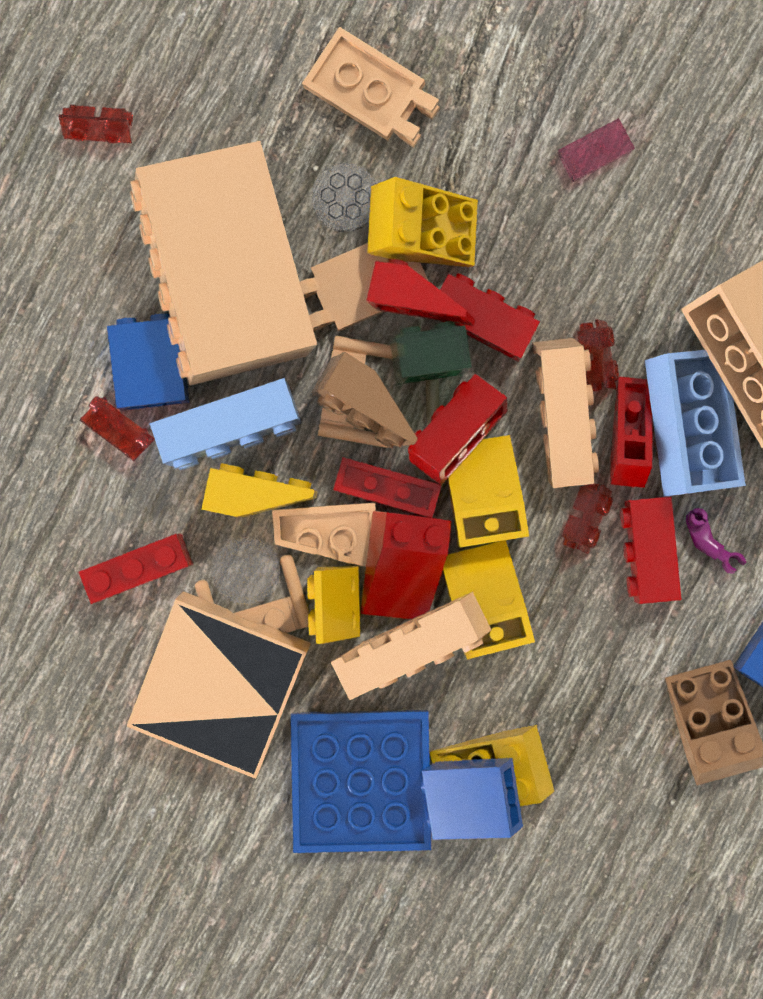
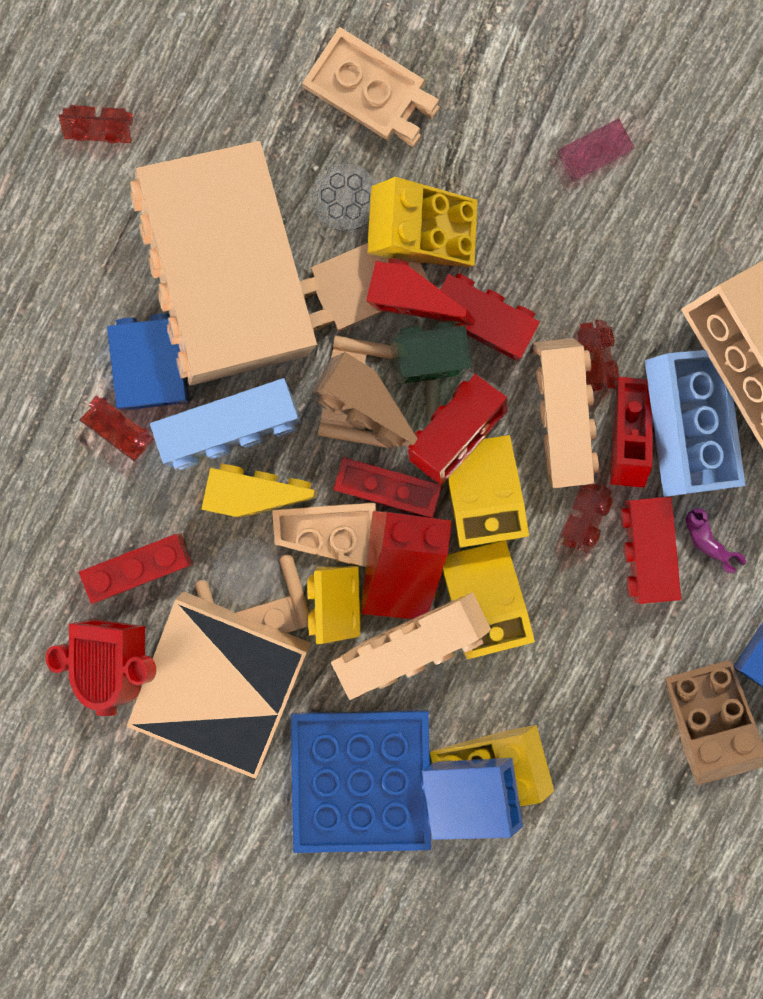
none -> red piece [45,619,156,716]

